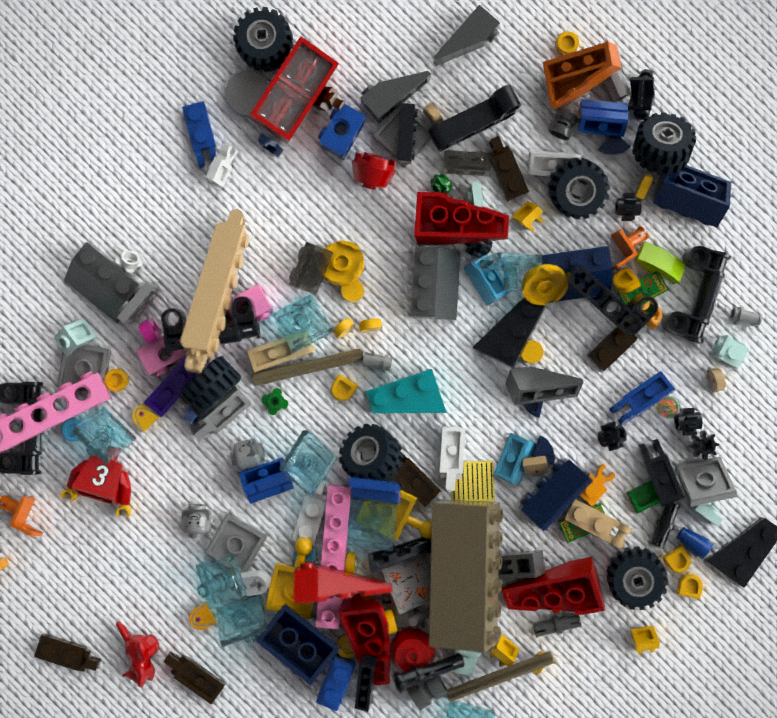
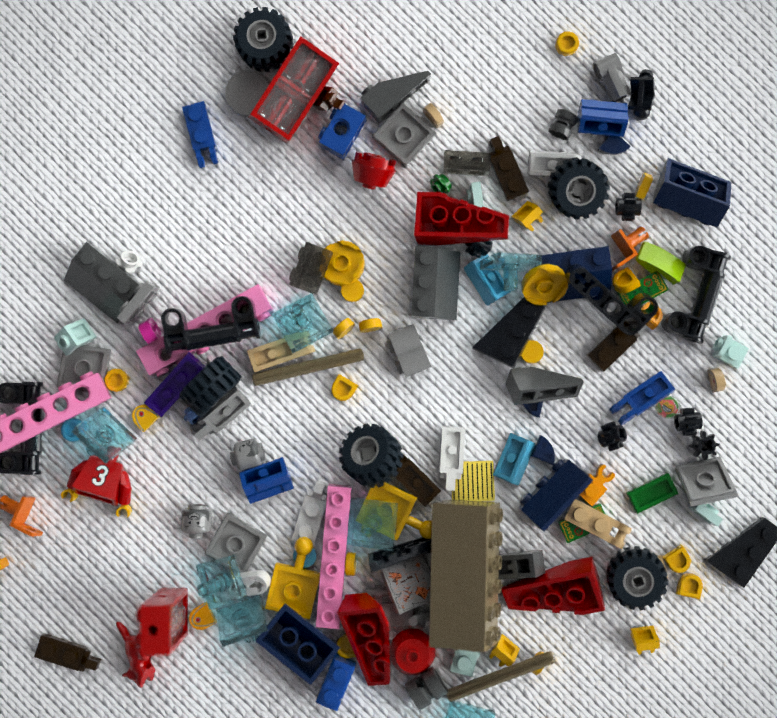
dark brown hinge [163,651,226,705] -> none
tan hinge [180,208,250,373] -> none
white plate [206,143,237,187] -> none
dark blue tile [258,133,283,157] -> none
green plate [261,388,289,415] -> none
clear light blue tile [279,430,336,496] -> none
red wedge [294,562,393,604] -> none
blue slope [348,477,401,504] -> none
black piece [354,654,377,712] -> none
light grey pin [362,352,392,373] -> none
teal wedge [365,369,447,413] -> none
yellow tile [384,609,398,634] -> none
black pin [393,653,464,693] -> none
black piece [397,103,418,164] -> none
black beam [428,84,521,152] -> none
dark grey slope [433,5,500,66] -> none
tan tile [523,456,548,476] -> none
dark grey pin [533,614,582,638] -> none
orange wedge [543,41,622,109] -> none
black wheel [632,112,697,175] -> none
black hinge [638,439,684,506] -> none
black pin [650,503,681,549] -> none
blue cone [676,527,713,559] -> none
light grey pin [730,307,762,328] -> none
none -> red brick [136,588,188,656]
none -> light grey brick [386,324,431,377]

